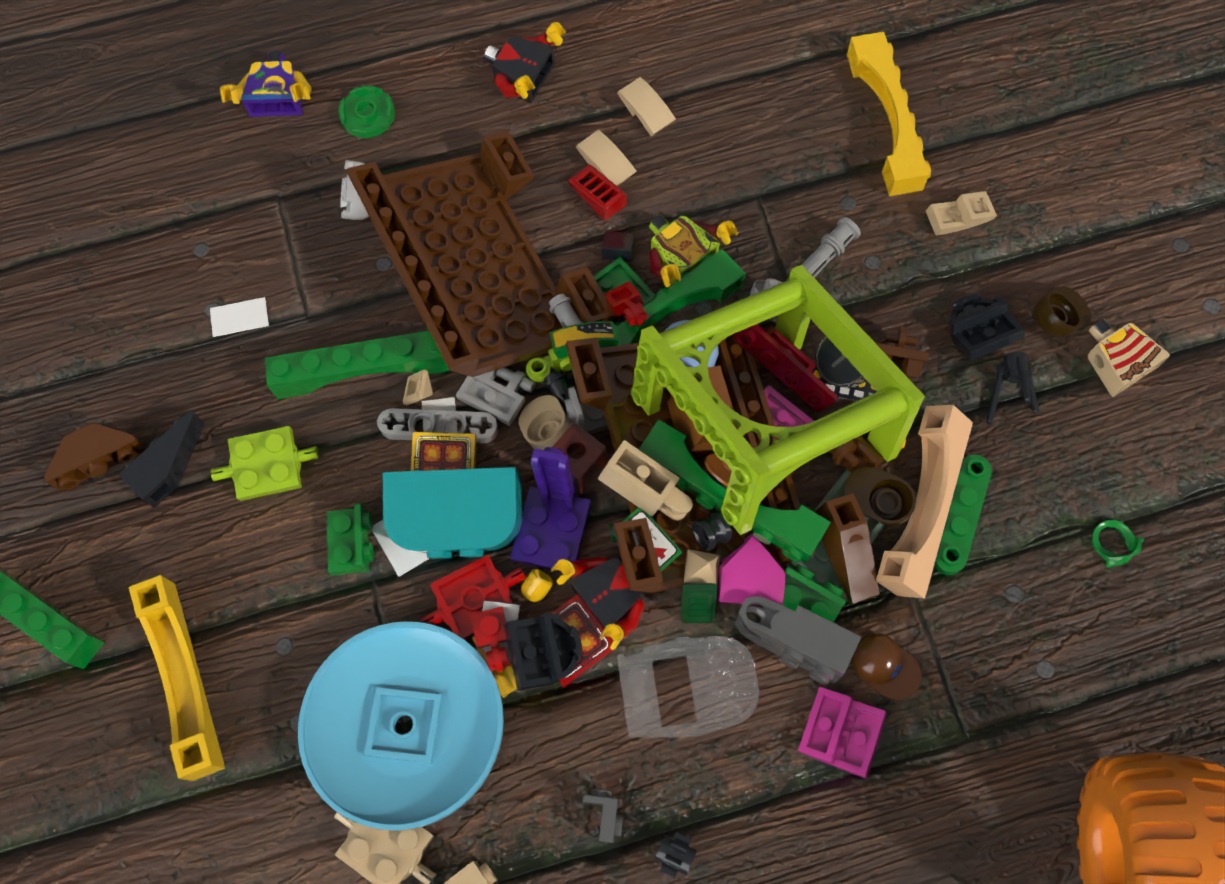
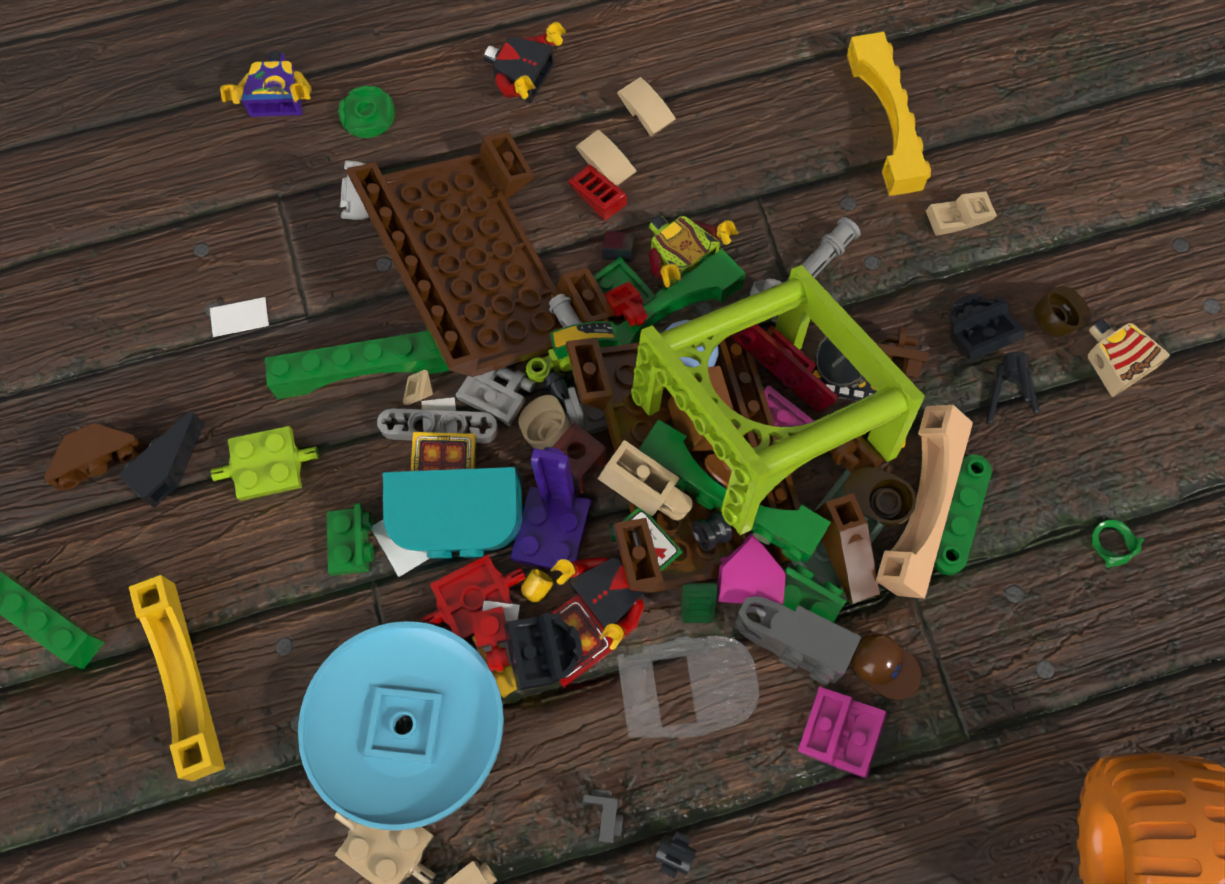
tan slope [684,549,720,585] -> none

